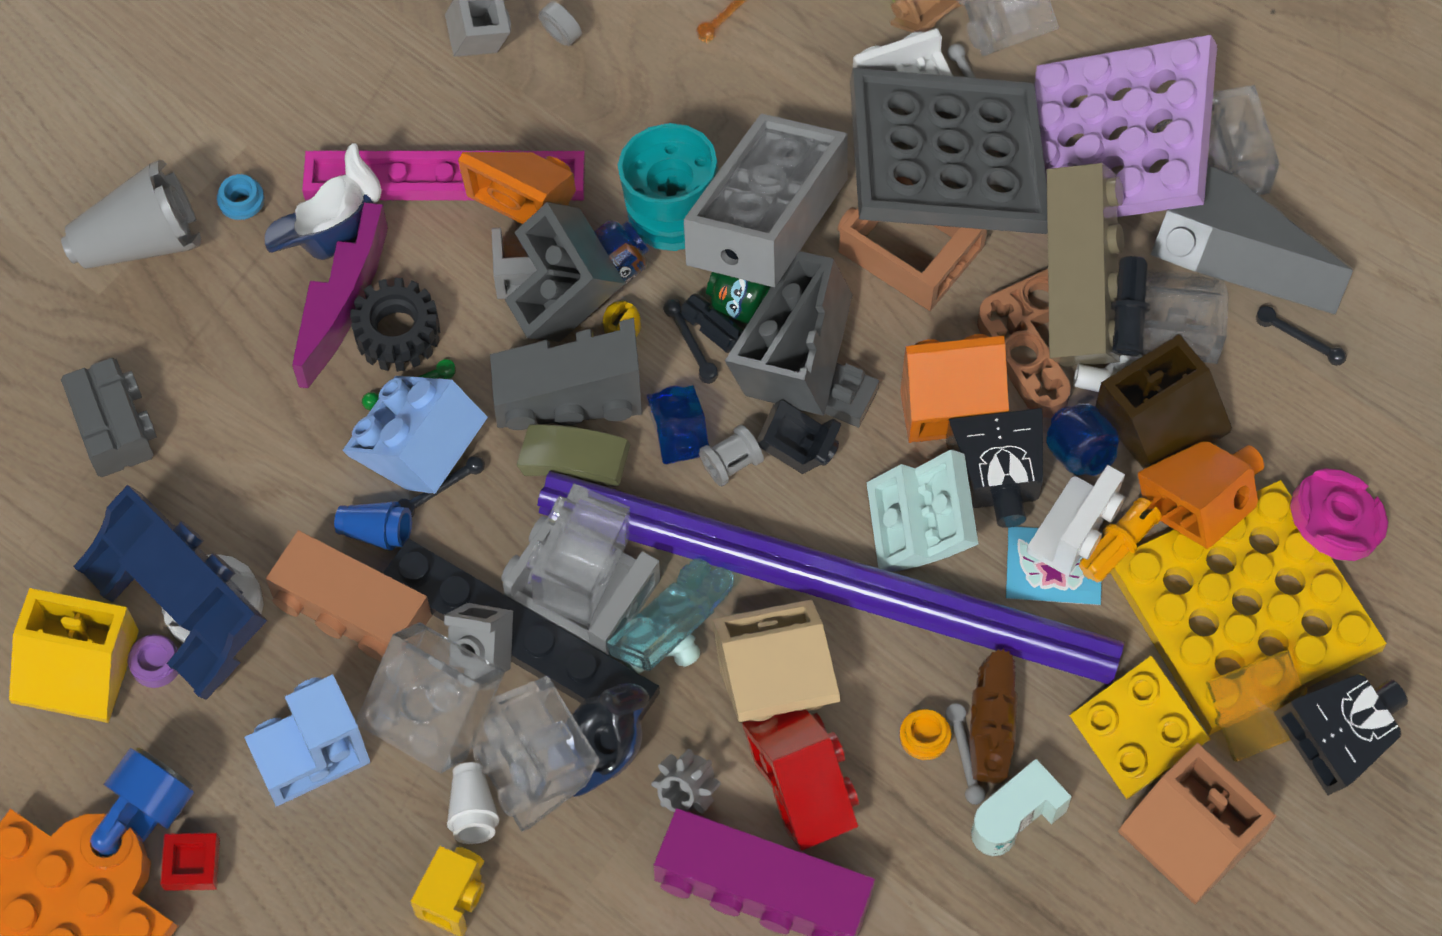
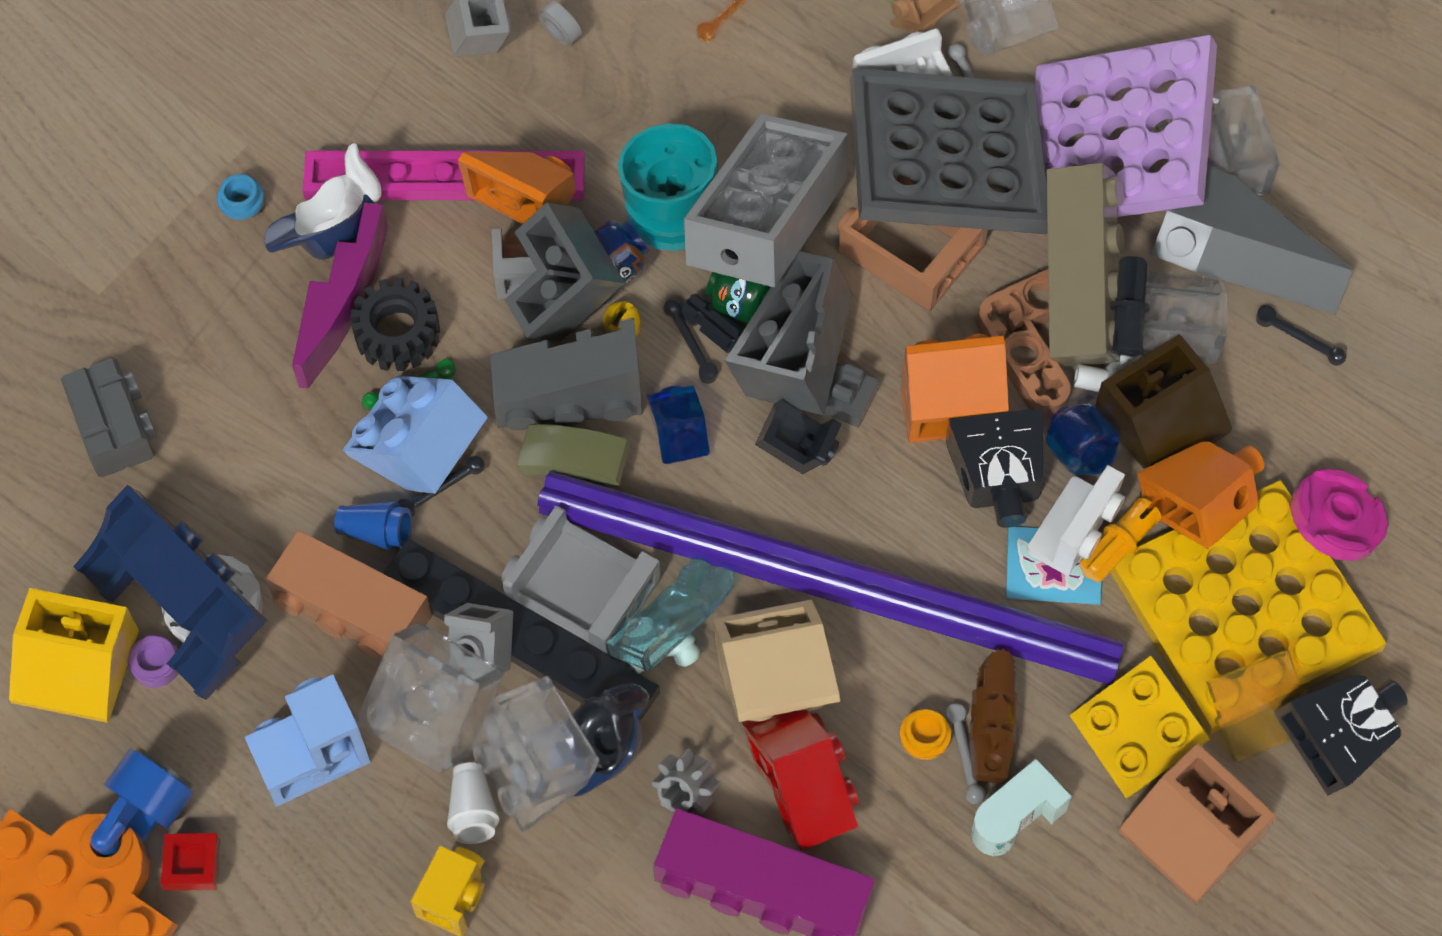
light grey cone [61,160,201,269] -> none
clear brick [527,483,630,626] -> none
light grey bush [699,424,764,487] -> none
light aqua slope [866,450,978,572] -> none

